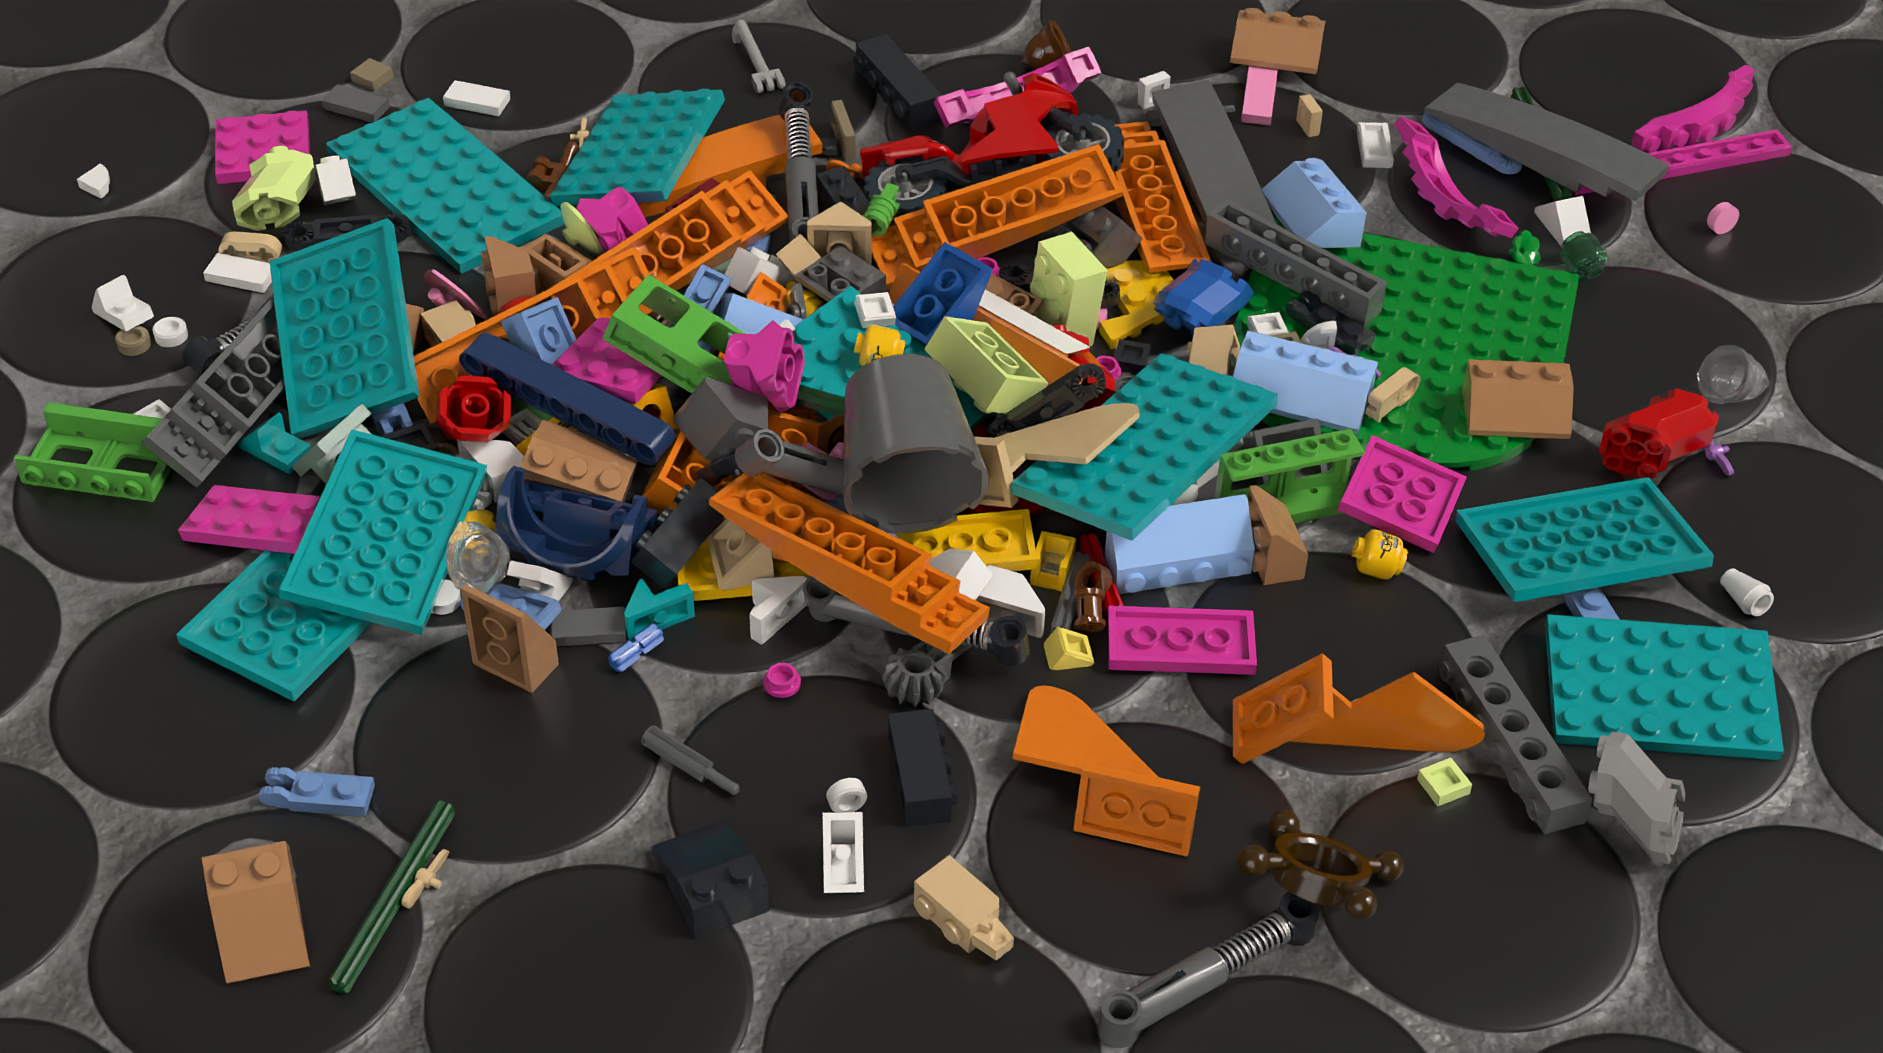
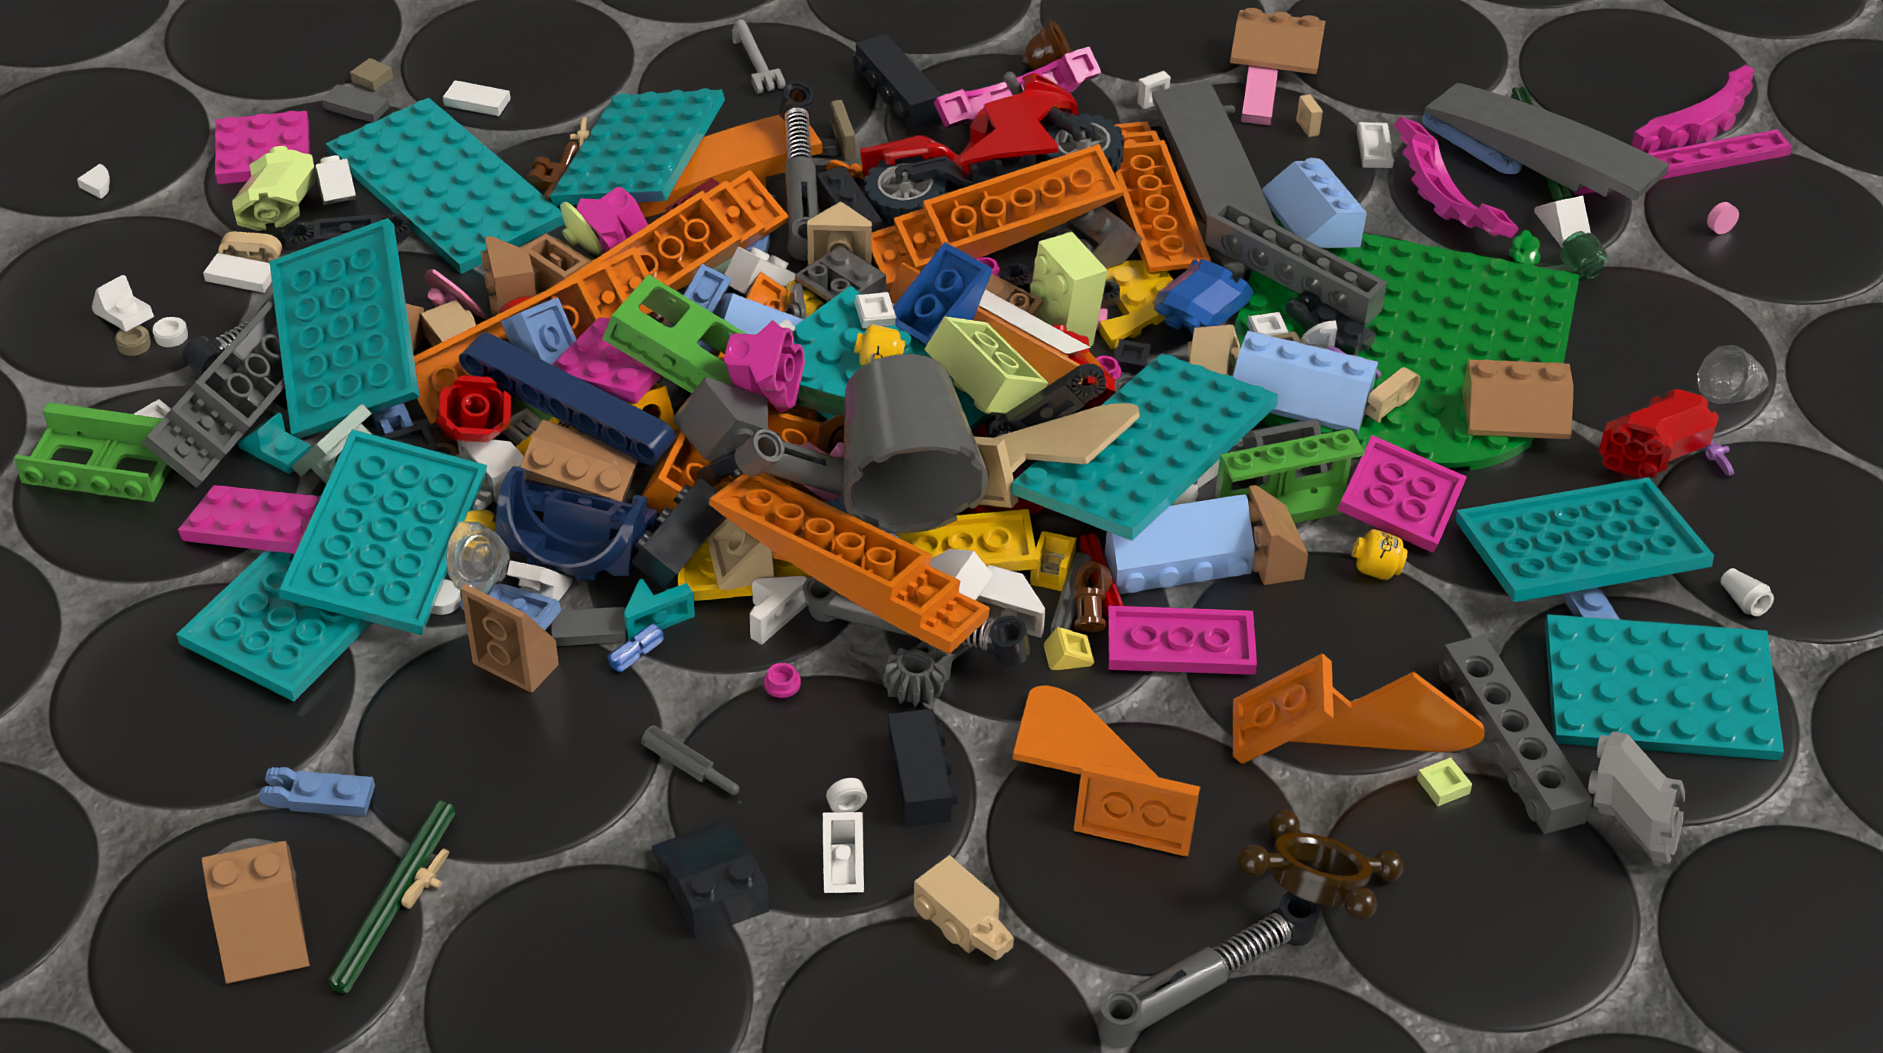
tan tile [776,234,821,277] -> none
bright green hinge [862,183,900,237] -> none

